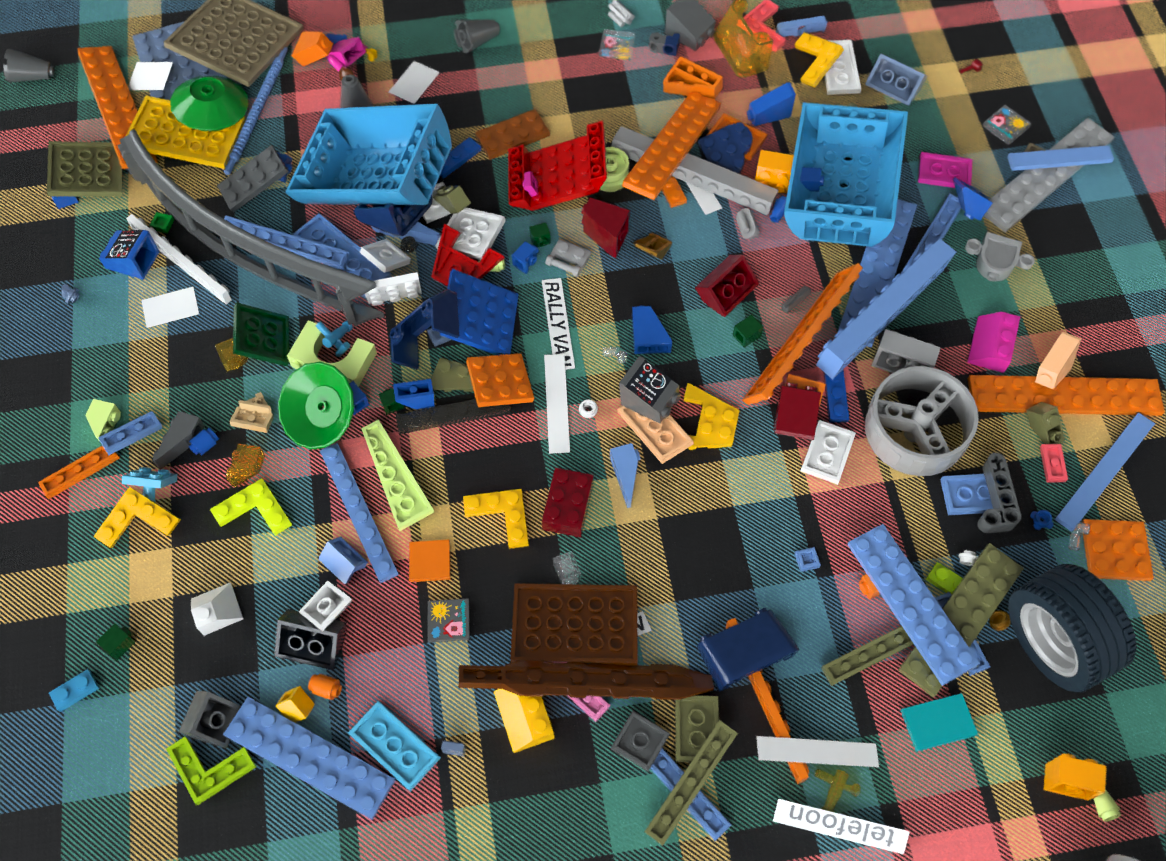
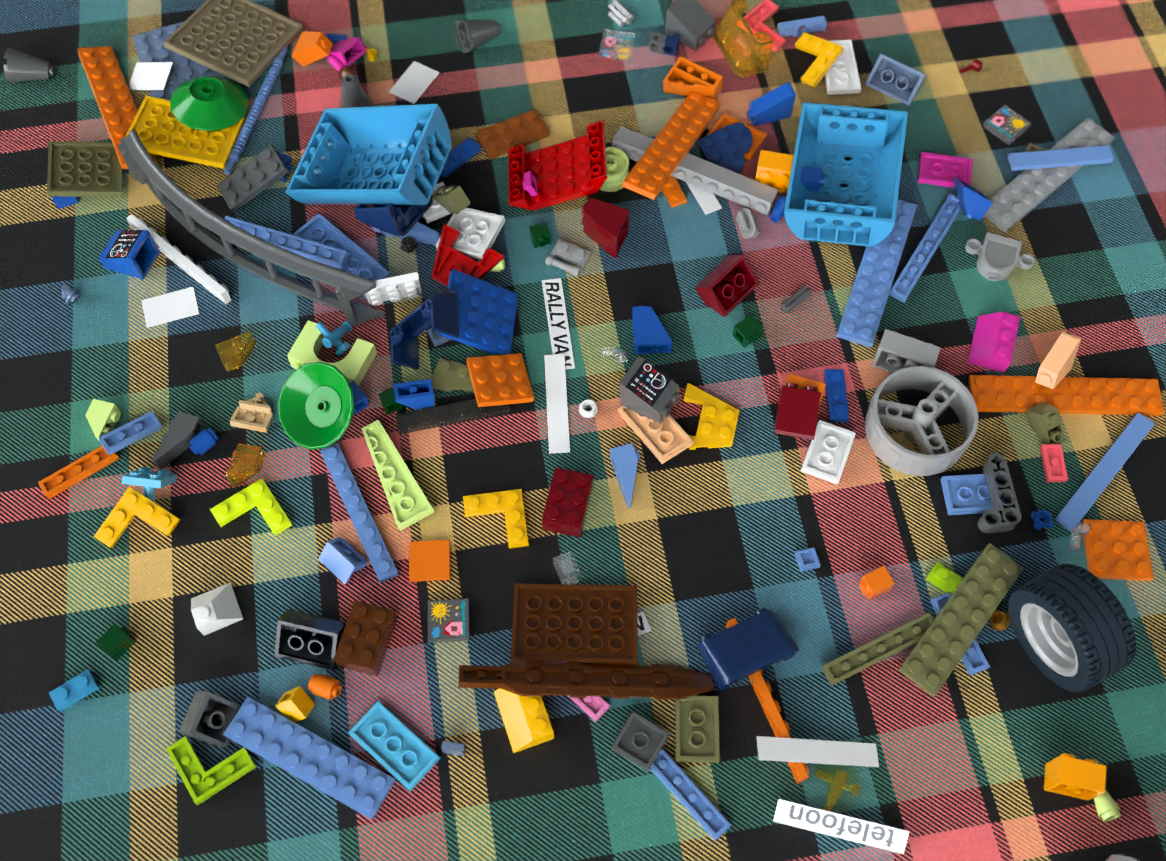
green plate [149,212,174,234] -> none
dark green plate [233,302,289,366] -> none
white slope [299,581,352,632] -> none
white plate [360,239,411,273] -> none
blue brick [512,241,539,274] -> none
pearl gold slope [633,233,673,260] -> none
olive plate [644,720,738,846] -> none
orange plate [742,263,863,405] -> none
medium blue brick [816,238,956,380] -> none
medium blue plate [848,524,980,686] -> none
teal tile [900,693,979,752] -> none
white plate [958,550,978,566] -> none
none -> reddish brown brick [334,600,398,677]

